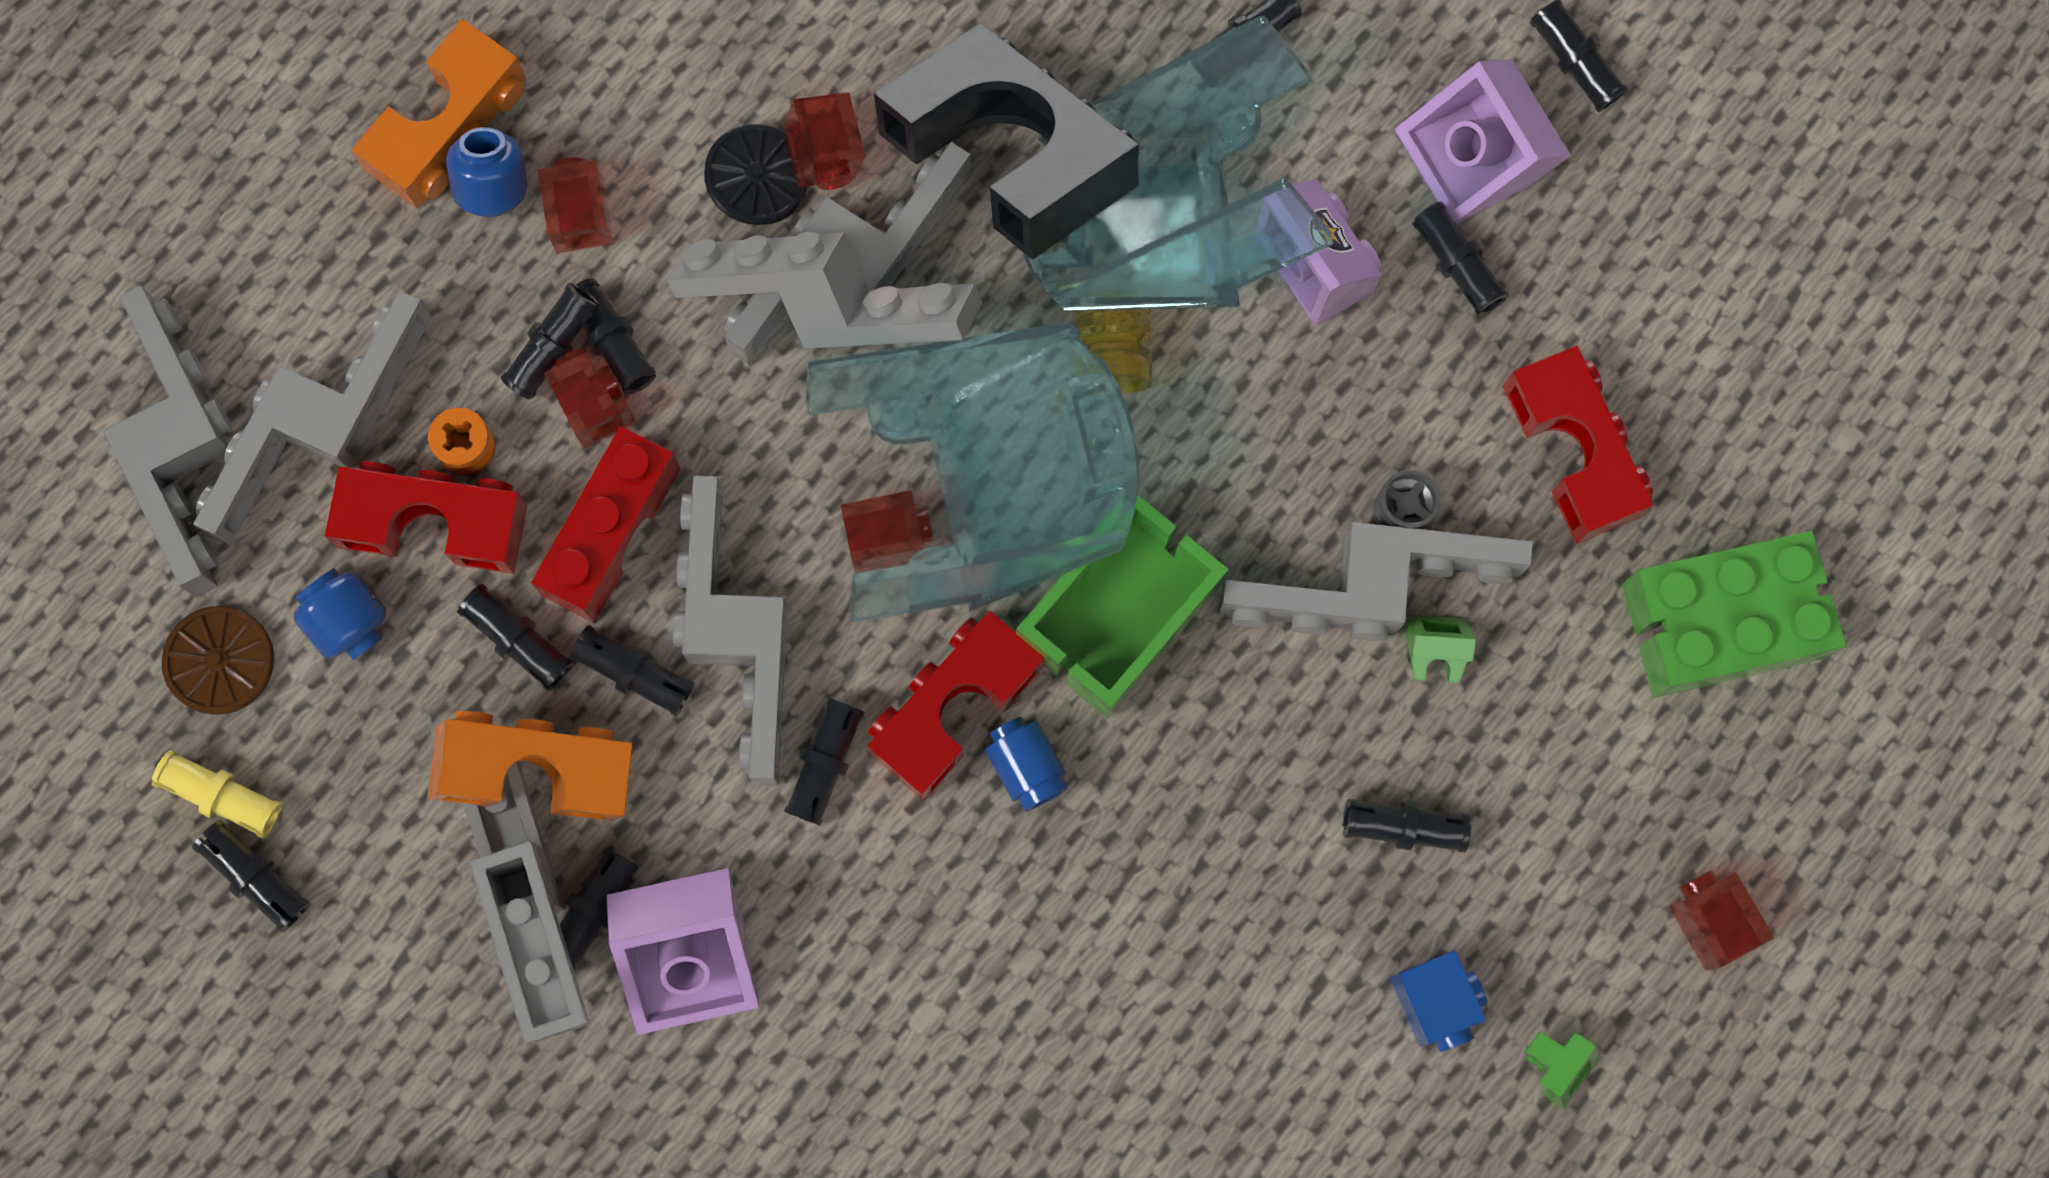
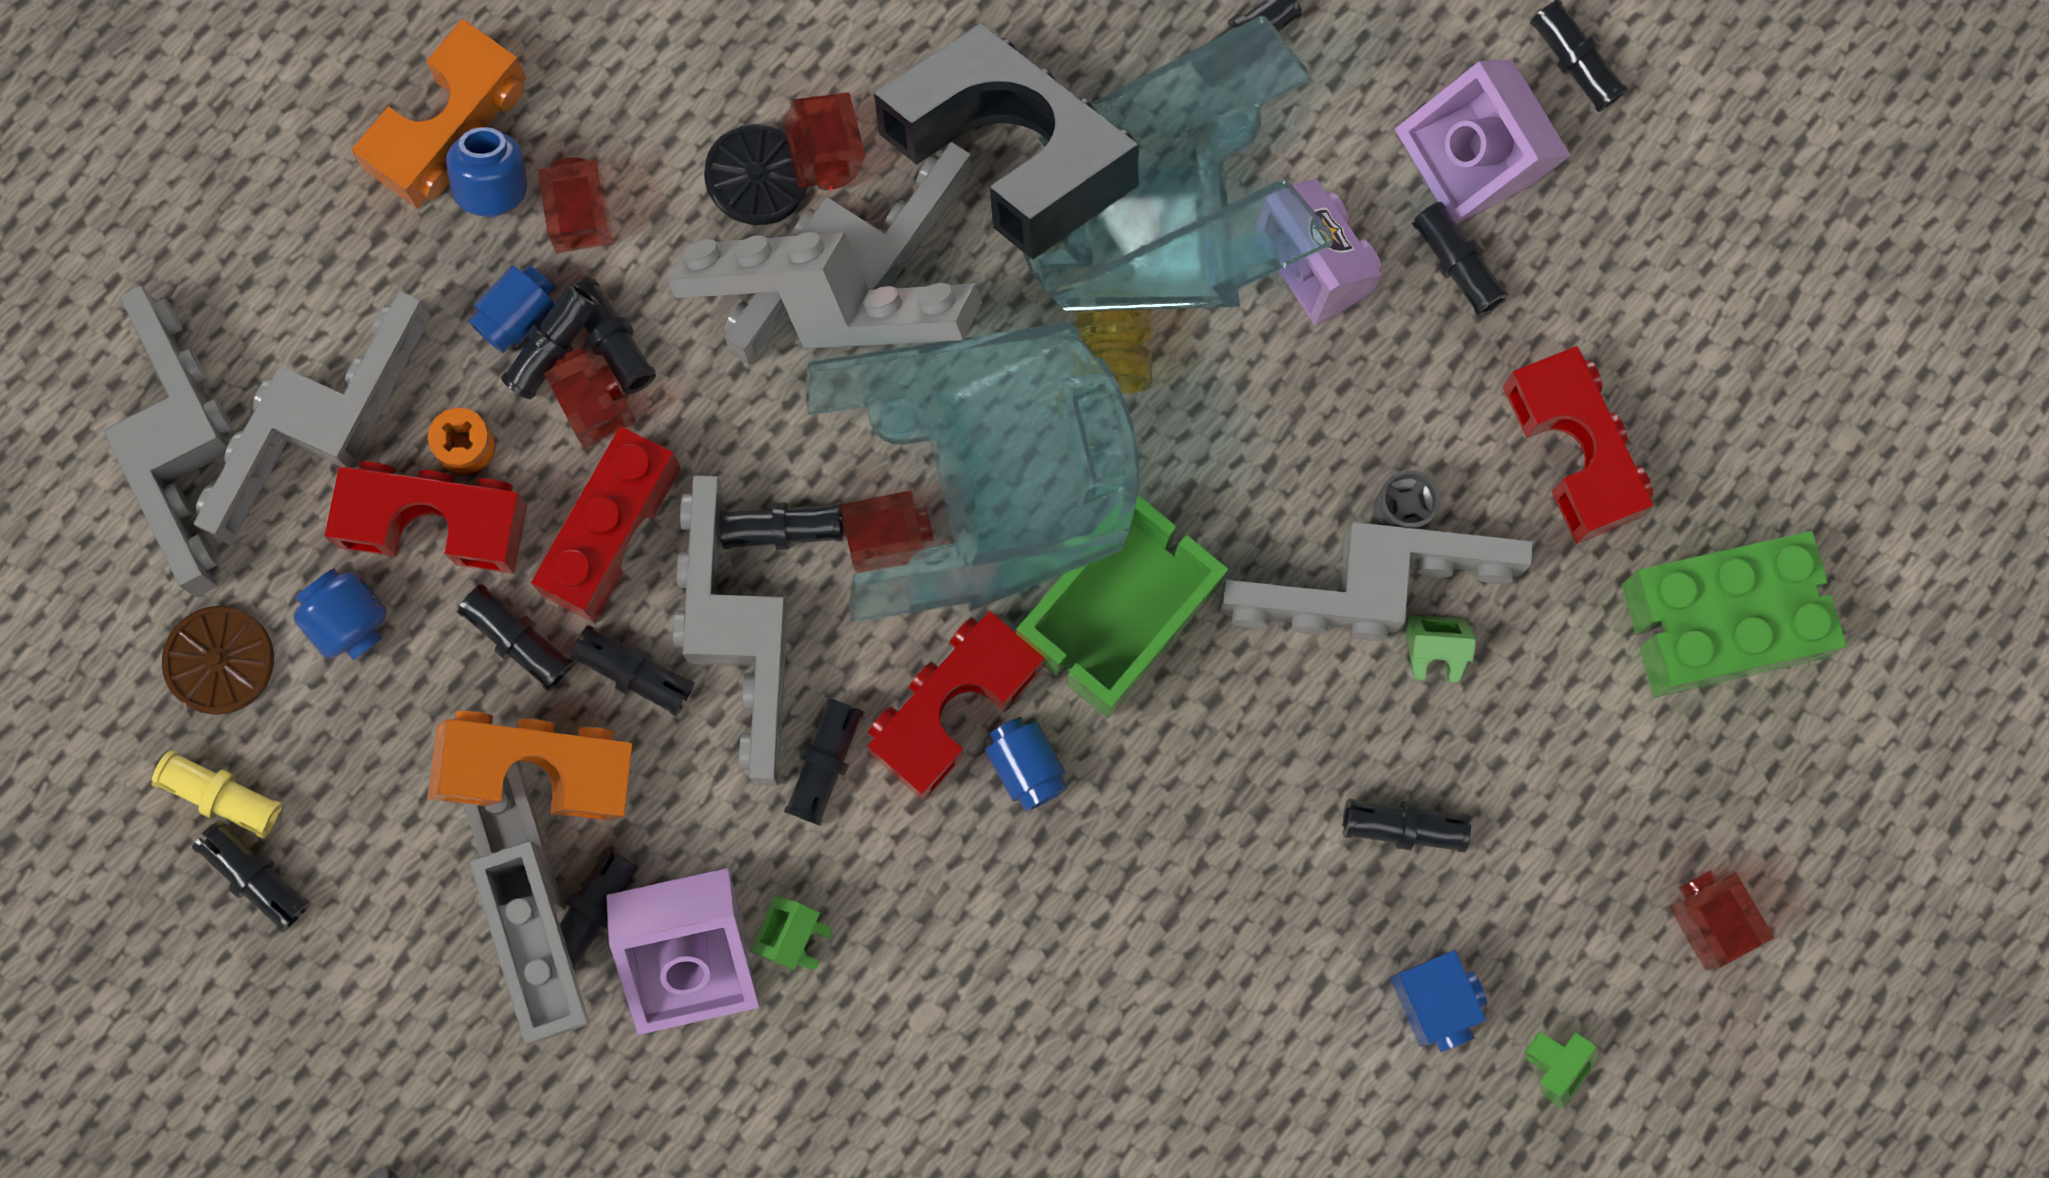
none -> blue brick [468,265,555,353]
none -> black pin [719,502,844,550]
none -> bright green tile [749,895,833,970]

